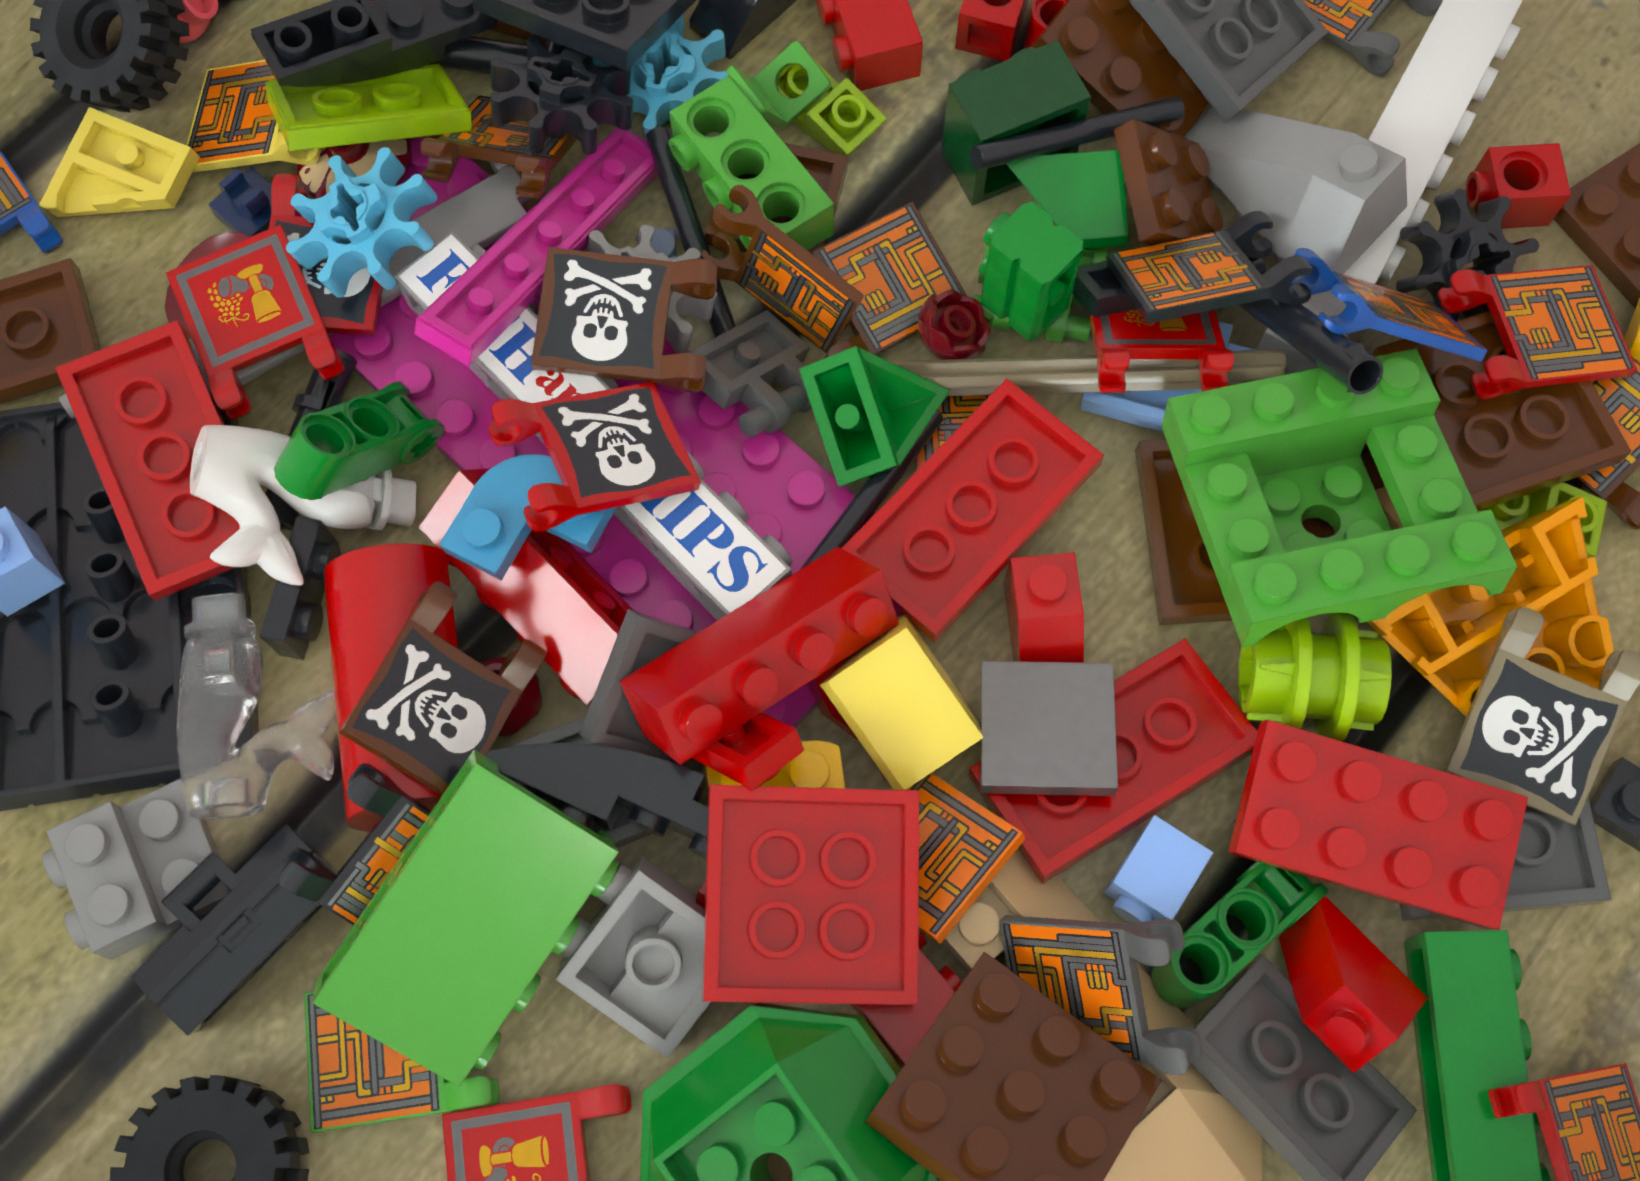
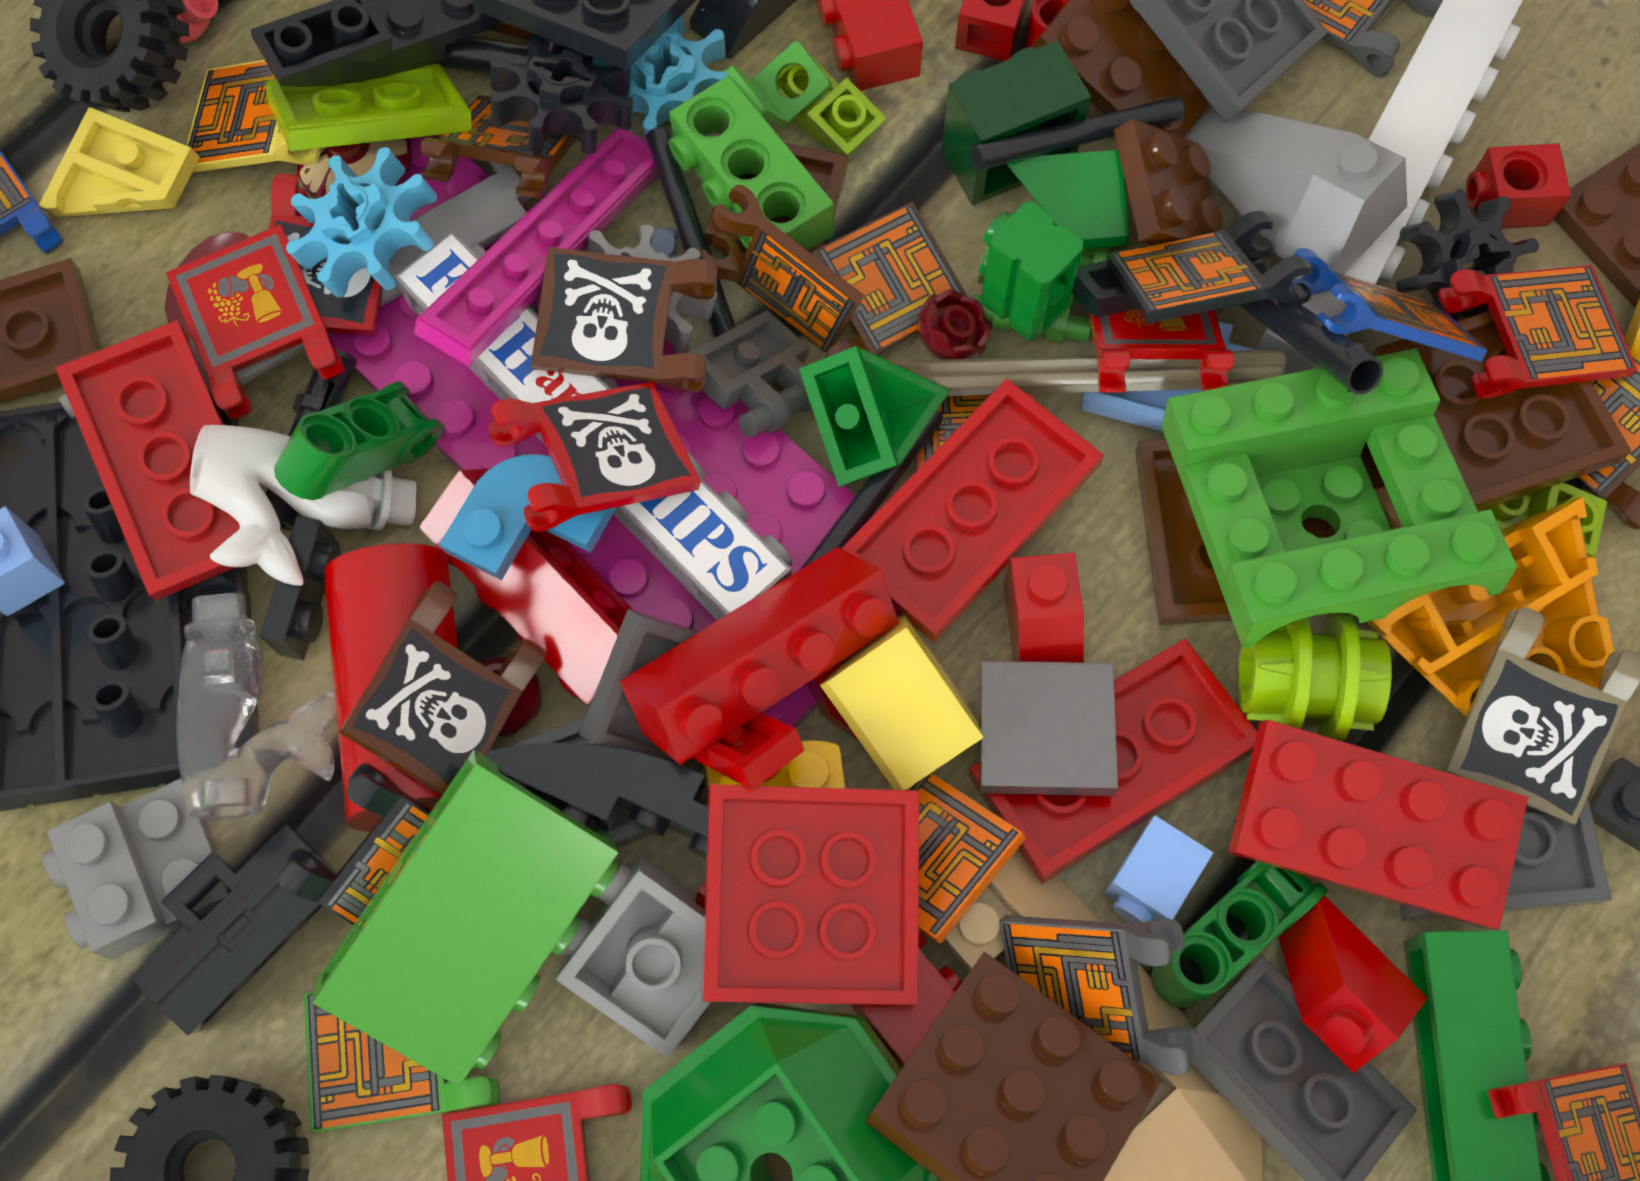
dark blue tile [208,166,272,237] -> none

